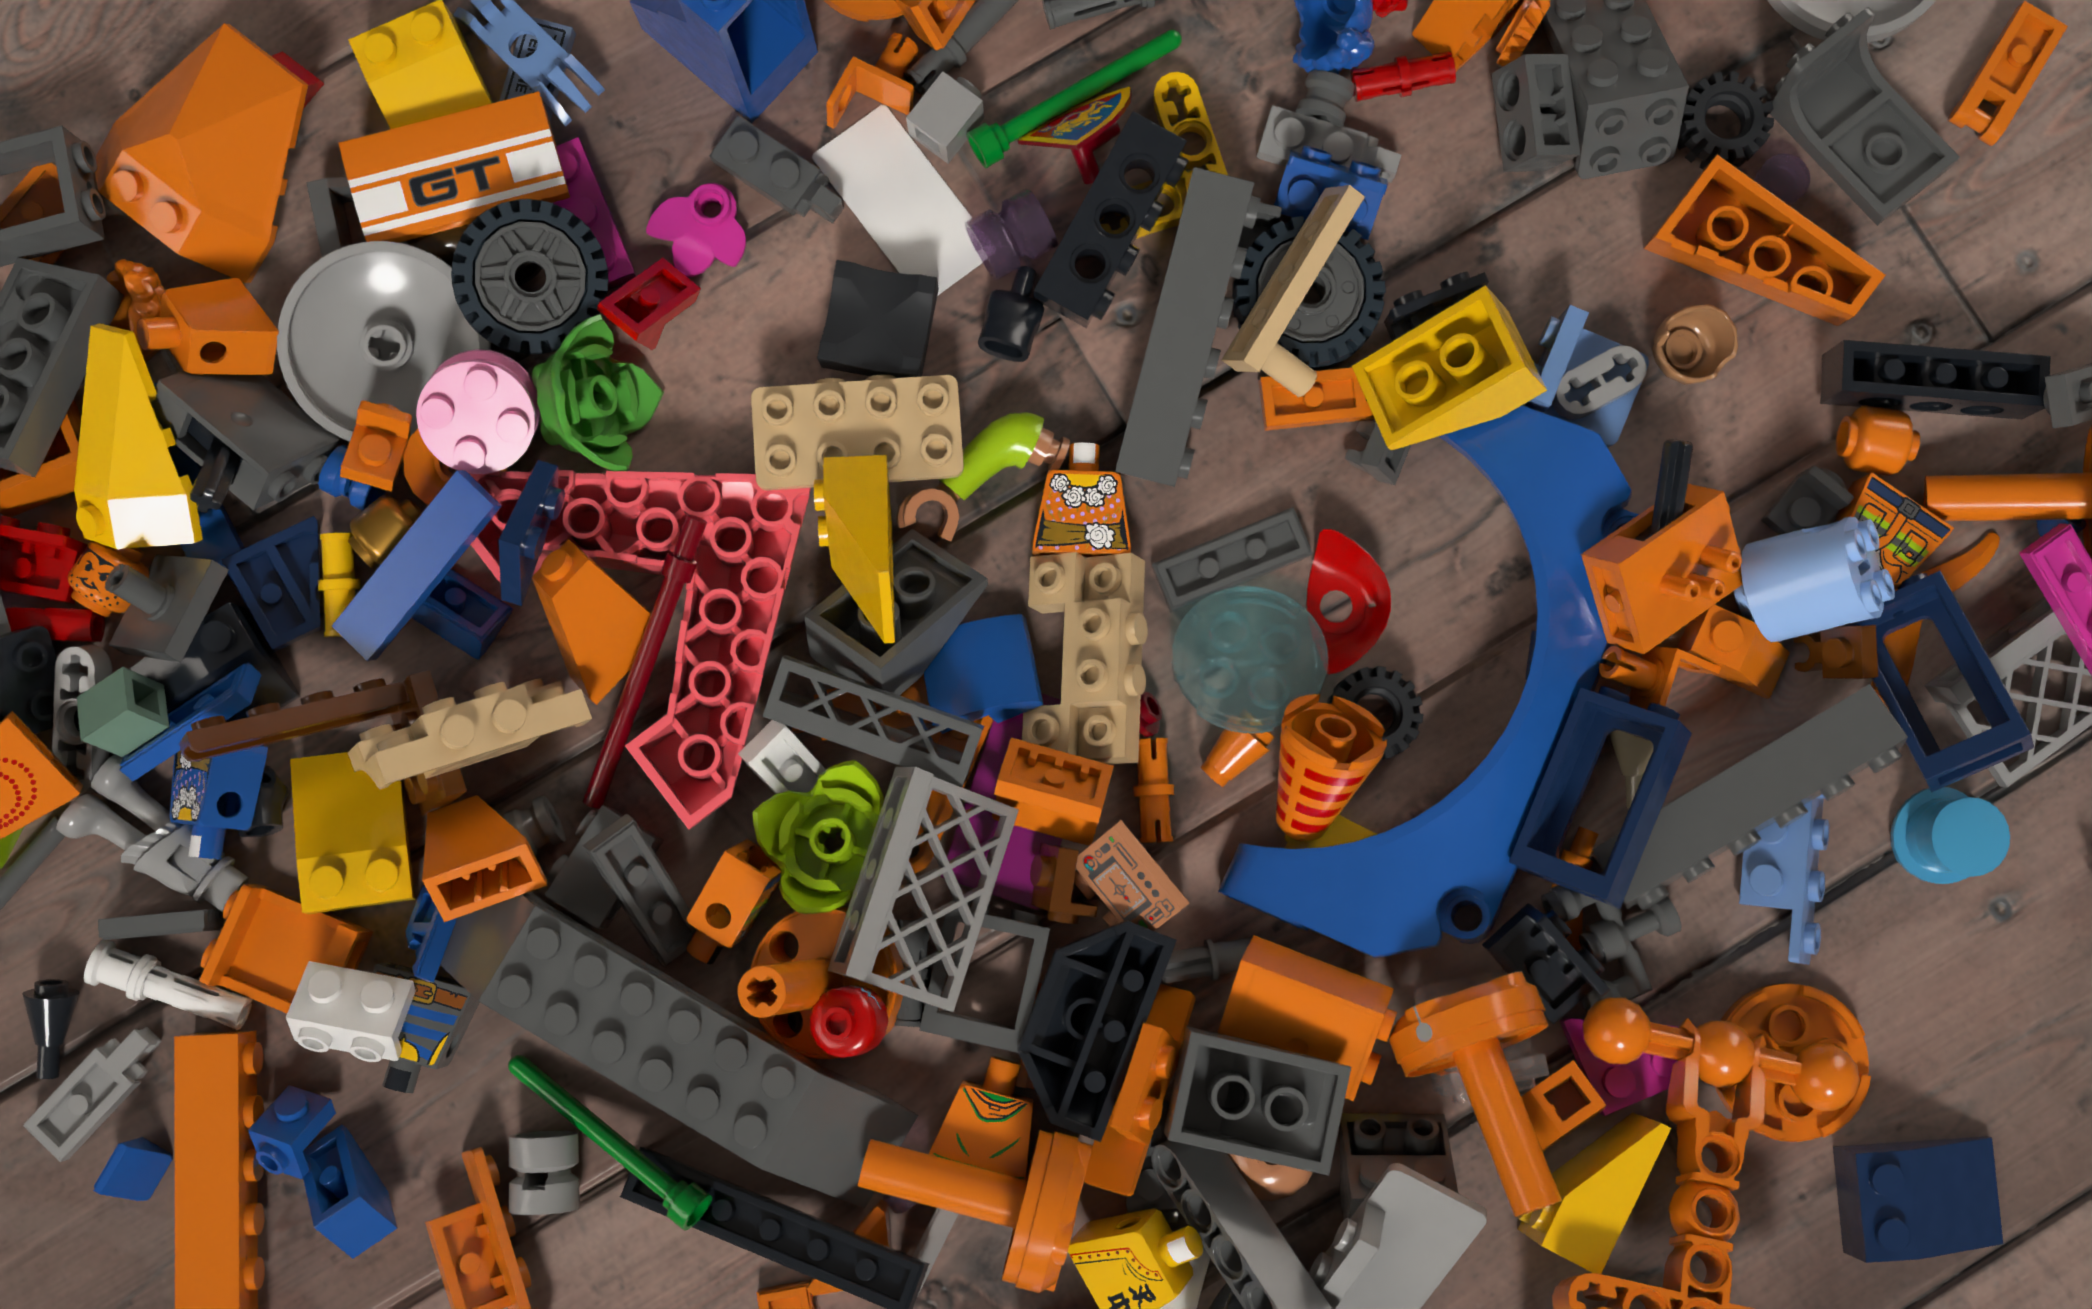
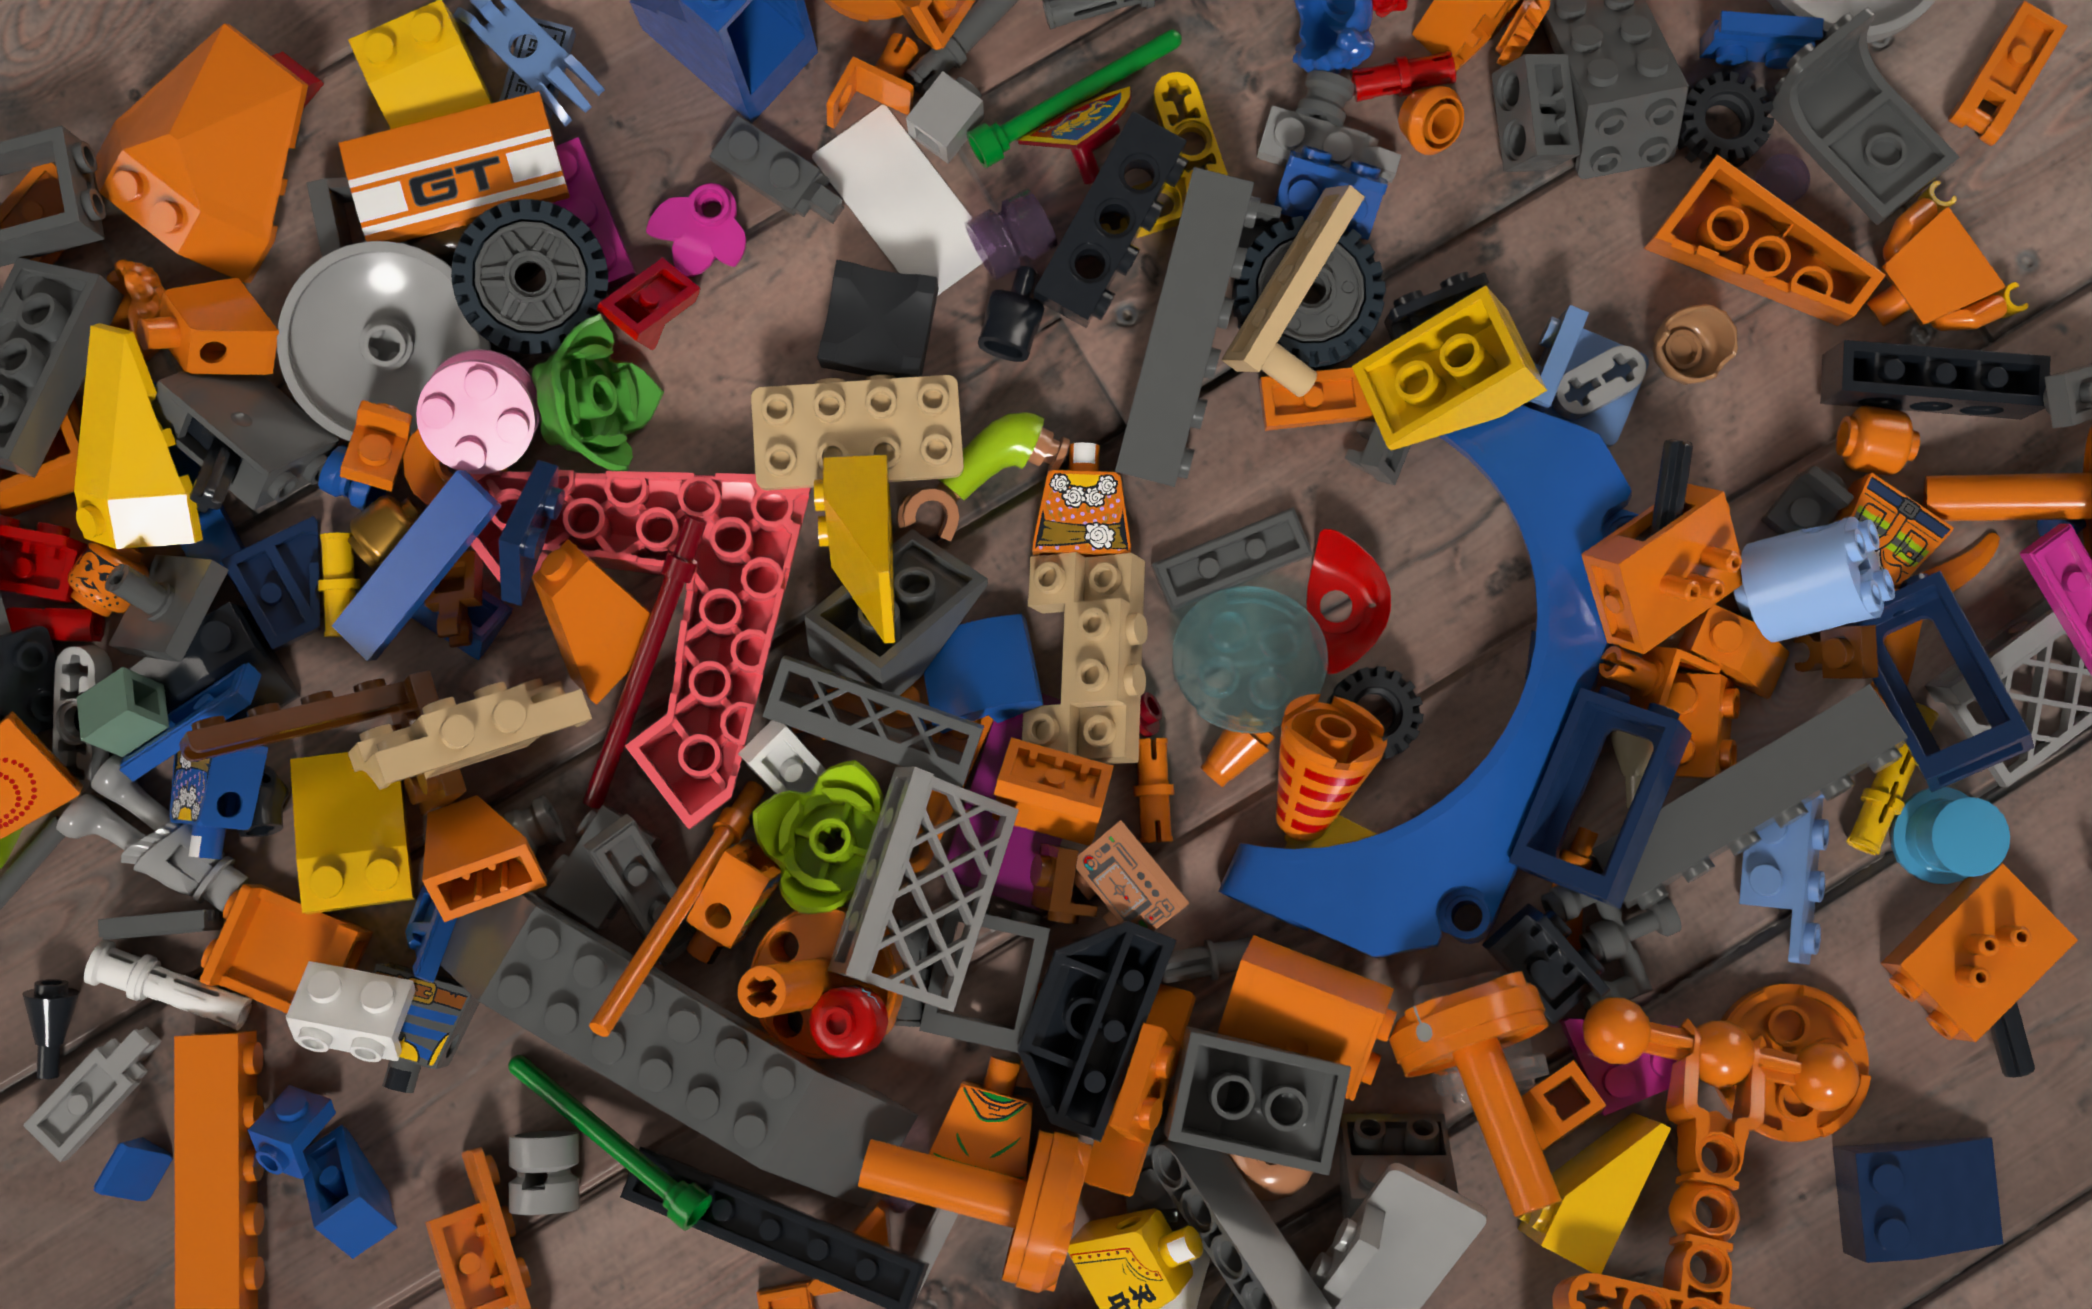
none -> reddish brown plate [424,550,483,648]
none -> orange bar [589,781,765,1037]
none -> orange cone [1398,86,1464,155]
none -> orange bracket [1665,673,1741,779]
none -> blue plate [1699,11,1824,69]
none -> yellow pin [1846,703,1939,855]
none -> orange torso [1866,180,2028,331]
none -> orange piece [1881,863,2078,1078]

